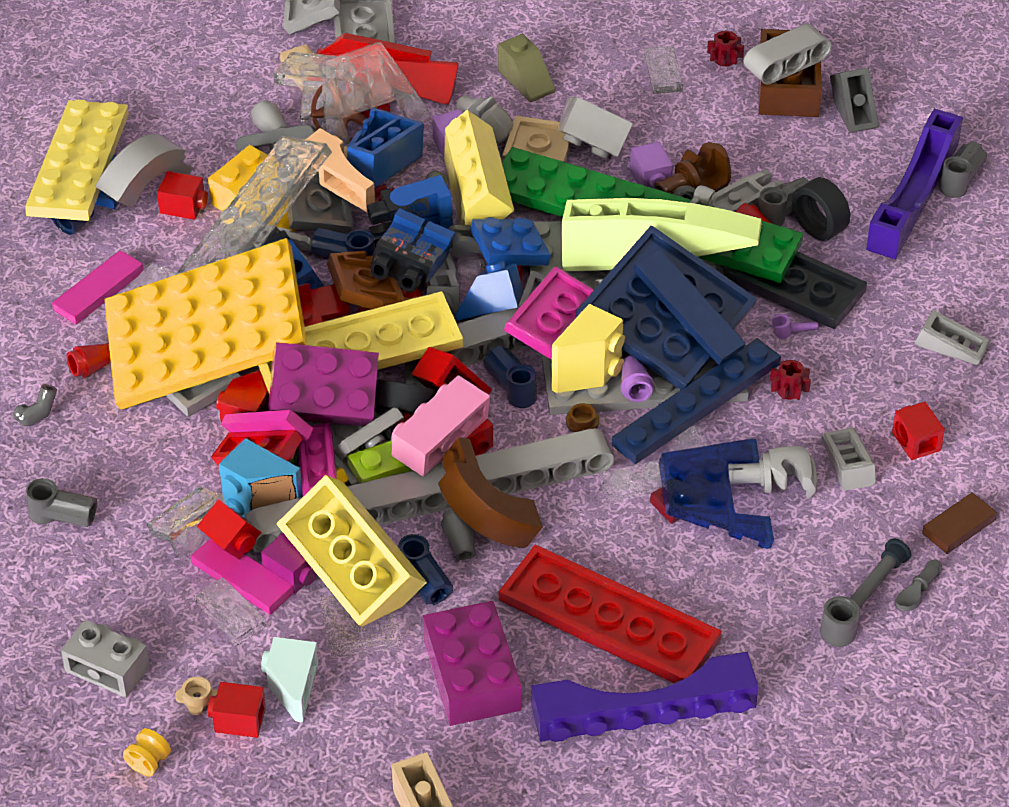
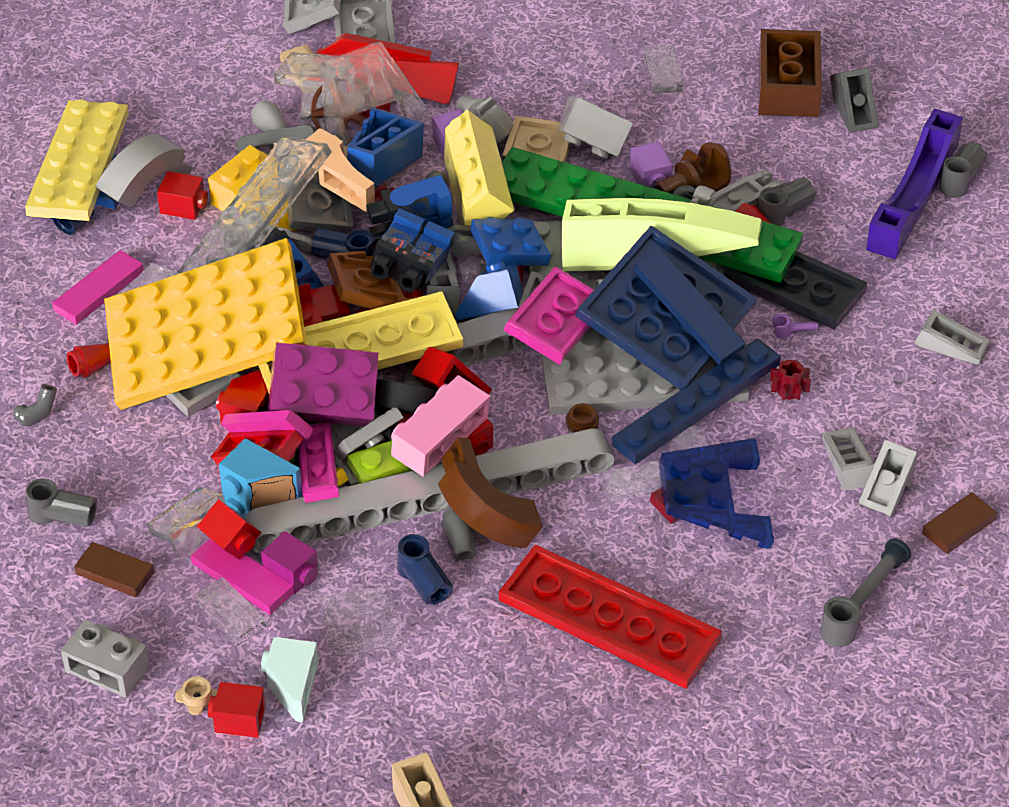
yellow wheel [123,728,171,776] -> none
light yellow slope [276,475,427,627] -> none
magenta brick [423,601,522,726] -> none
dark blue piece [483,345,537,408] -> none
olive slope [498,33,555,103] -> none
dark purple arch [531,652,759,742] -> none
light yellow slope [552,304,625,393] -> none
medium lavender cone [621,356,654,402] -> none
dark red gear [707,30,744,67] -> none
light grey piece [728,446,818,499] -> none
light grey beam [743,24,832,85] -> none
black tyre [792,177,851,241] -> none
red brick [892,401,945,460] -> none
dark grey piece [895,559,942,611] -> none
none -> reddish brown tile [74,542,154,597]
none -> slope [859,440,918,517]

